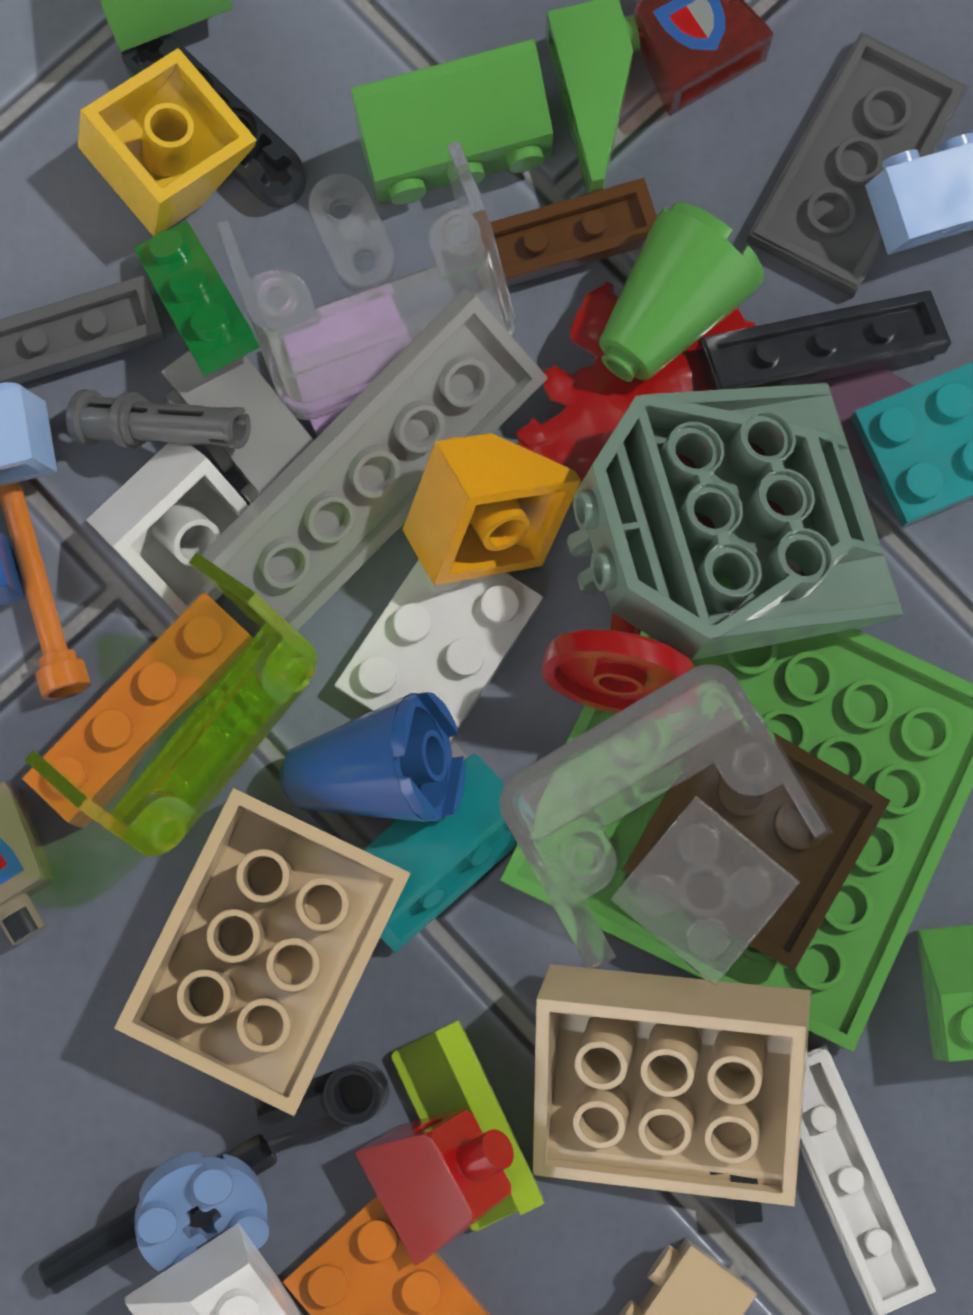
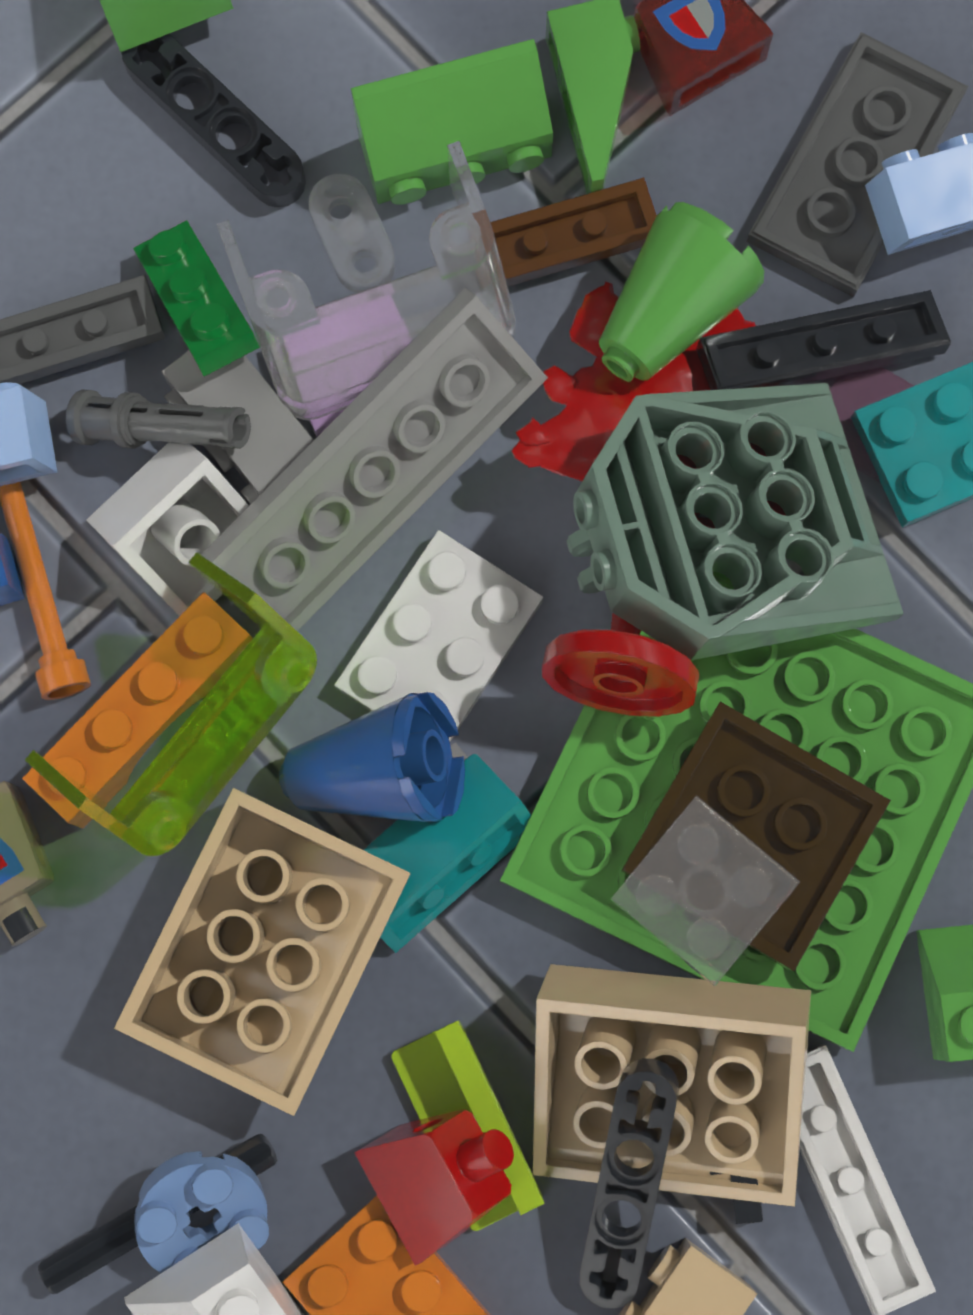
yellow slope [78,48,257,237] -> none
black piece [254,1061,390,1154] -> none
light orange slope [403,433,581,586] -> none
clear windscreen [500,664,833,968] -> none
none -> black beam [579,1058,679,1308]

